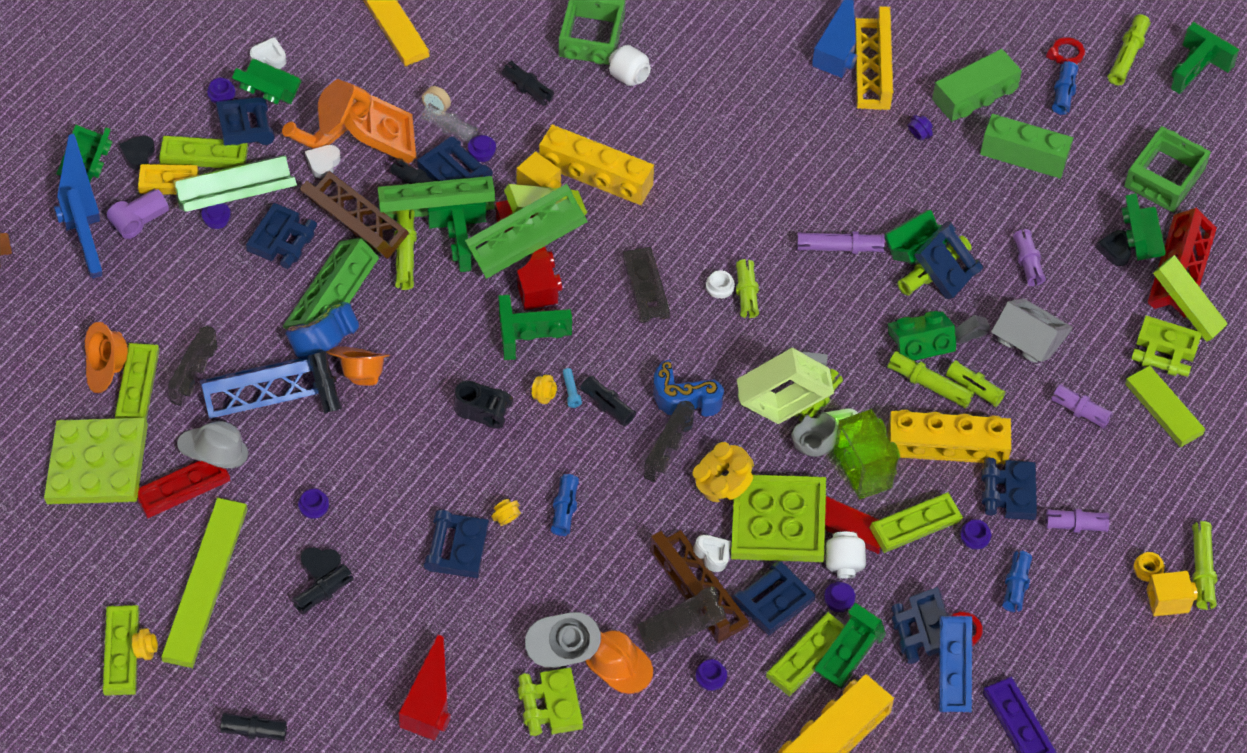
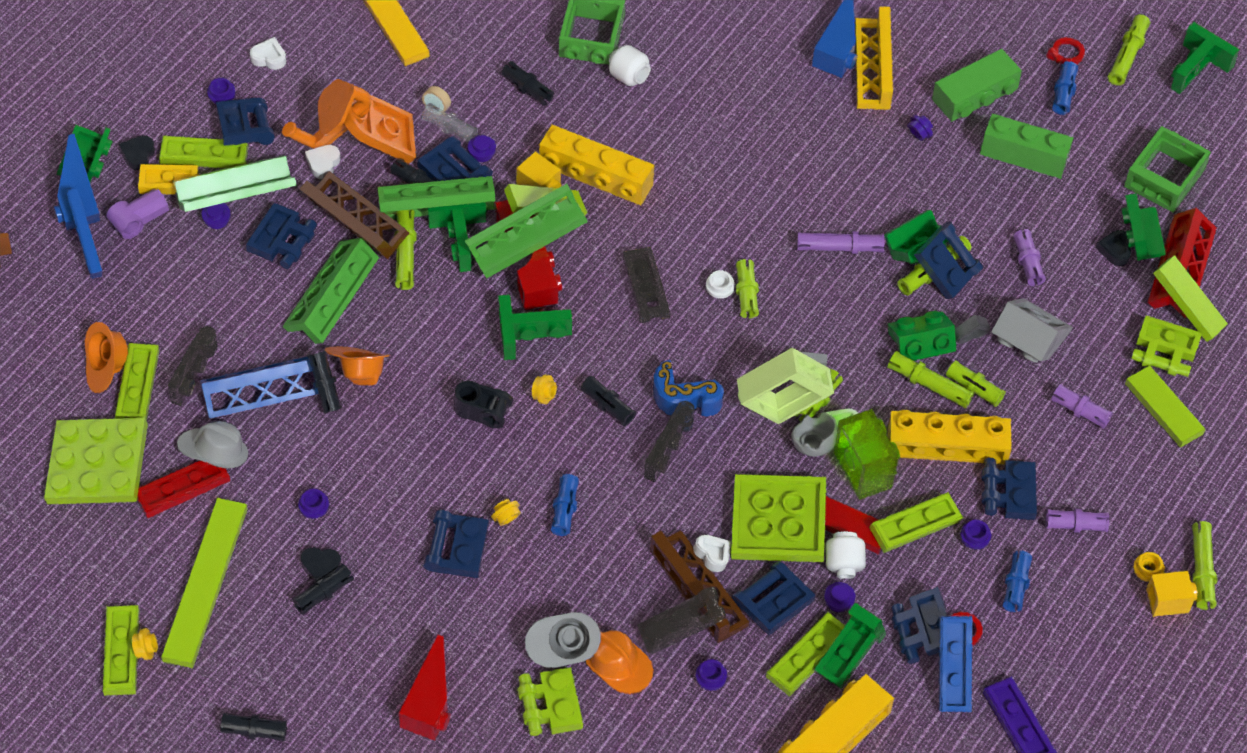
green bracket [232,59,301,105] -> none
blue animal [285,302,360,358] -> none
dark azure piece [563,368,582,408] -> none
yellow plate [692,442,754,502] -> none

